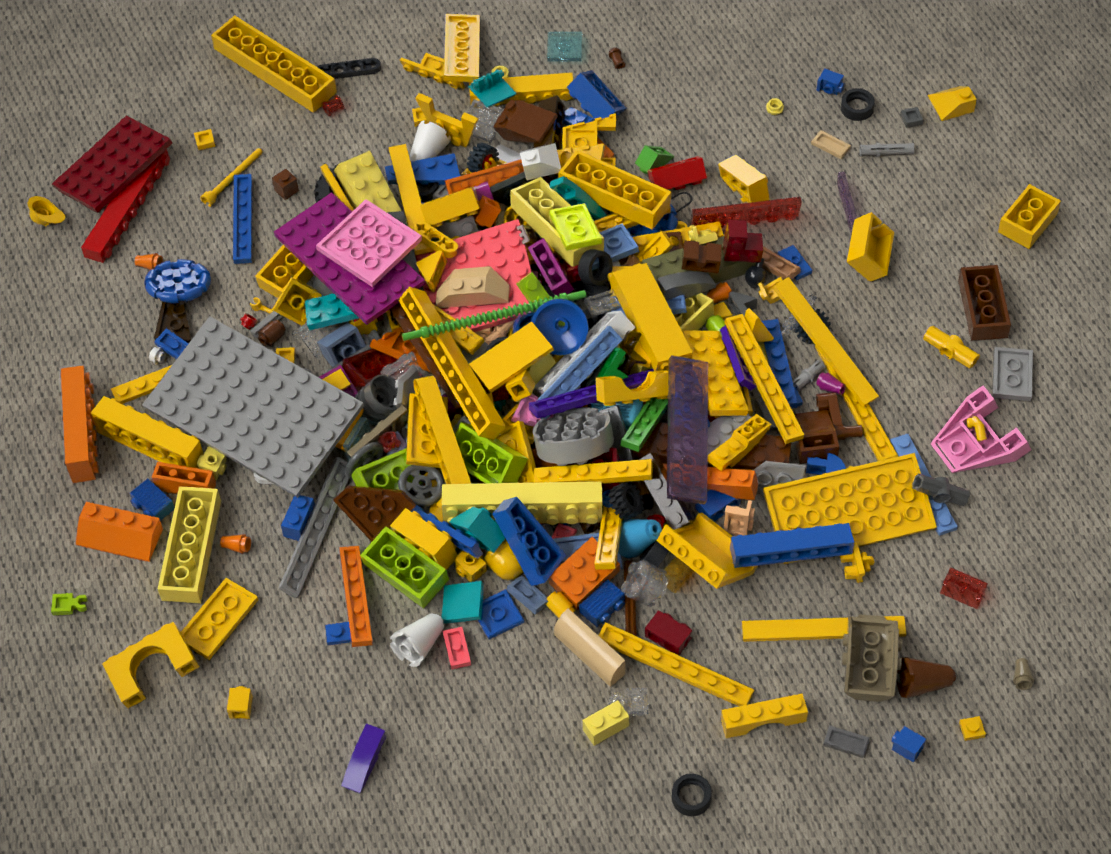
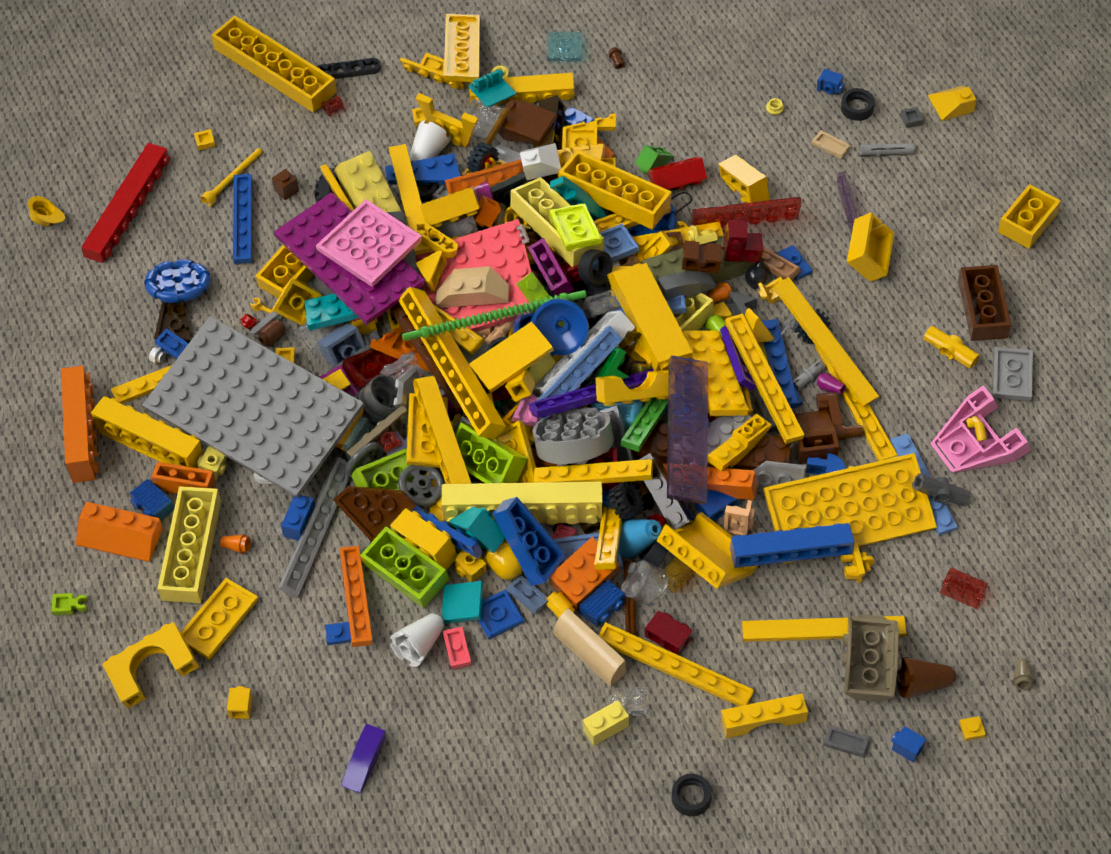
dark red plate [52,115,173,213] -> none
orange cone [135,253,163,270] -> none
blue slope [567,70,627,121] -> none
none -> pearl gold bar [484,107,510,145]

